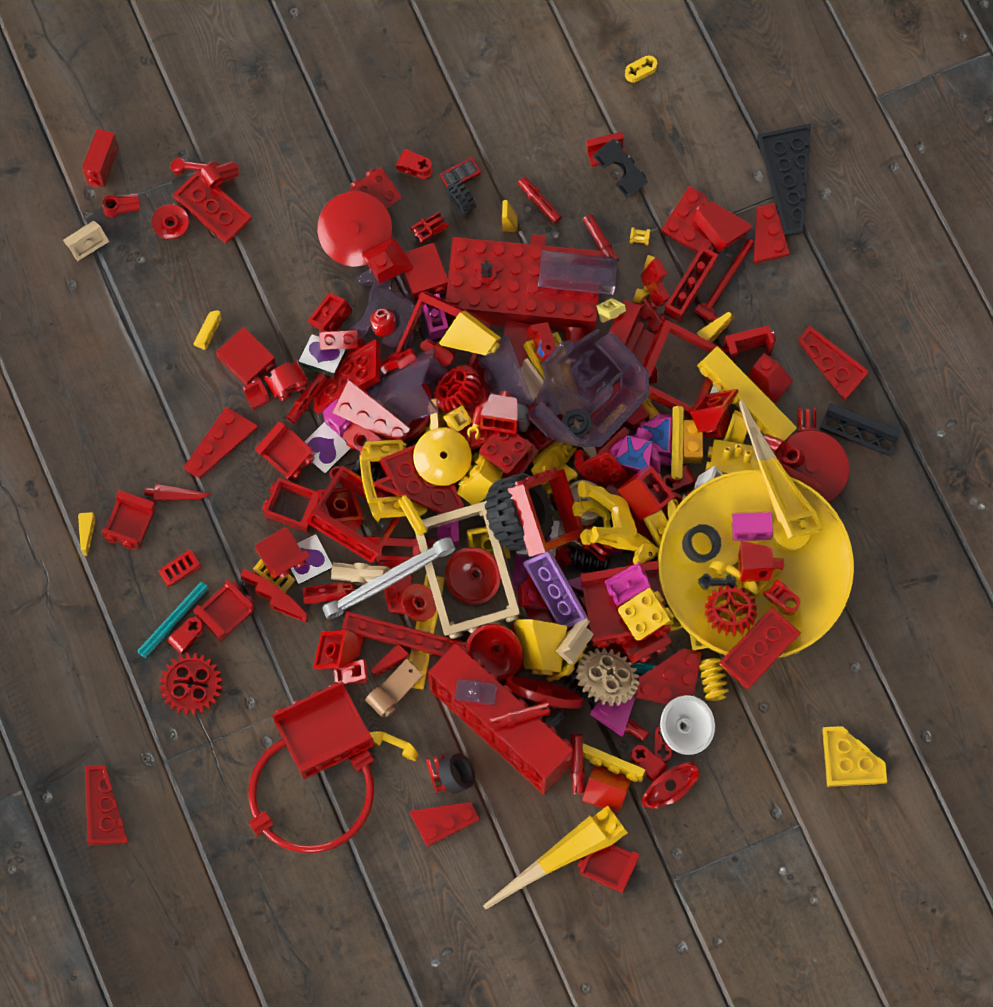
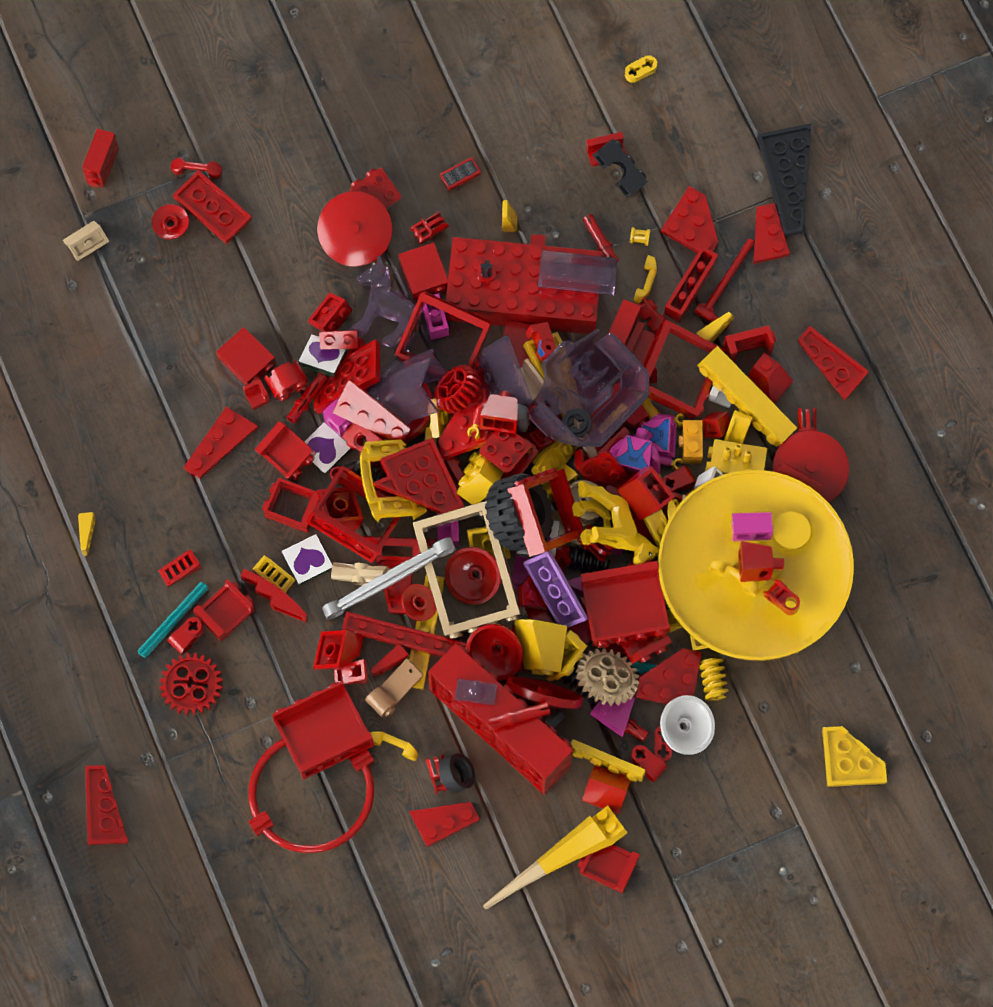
red panel [101,490,156,549] -> none
red piece [102,194,140,218] -> none
red bar [144,484,211,501] -> none
yellow slope [194,310,222,350] -> none
red piece [200,162,239,189] -> none
red bracket [255,527,310,579] -> none
red hinge [302,582,355,604] -> none
red slope [362,237,413,284] -> none
red head [370,309,396,337] -> none
red tile [380,348,417,374] -> none
red piece [396,149,432,180] -> none
yellow axle [398,496,427,536] -> none
yellow dish [413,428,472,486] -> none
red arm [420,339,456,366] -> none
yellow slope [439,311,501,355] -> none
yellow slope [443,405,472,432] -> none
black tyre [445,180,477,216] -> none
red pin [517,176,562,224] -> none
tan panel [556,619,594,664] -> none
red piece [565,327,588,347] -> none
red pin [570,733,586,794] -> none
light yellow bracket [597,298,626,323] -> none
dark pink hinge [605,562,651,606] -> none
yellow bracket [618,587,674,641] -> none
red plate [640,257,670,307] -> none
red piece [641,762,700,808] -> none
yellow axle [671,406,684,480] -> none
black tyre [682,524,722,563] -> none
red slope [690,389,739,433] -> none
red slope [692,201,752,252] -> none
black bar [698,574,736,590] -> none
red gear [704,585,758,637] -> none
red tile [719,607,801,690] -> none
yellow plate [739,400,823,539] -> none
red piece [763,434,805,467] -> none
black fence [820,403,901,457] -> none

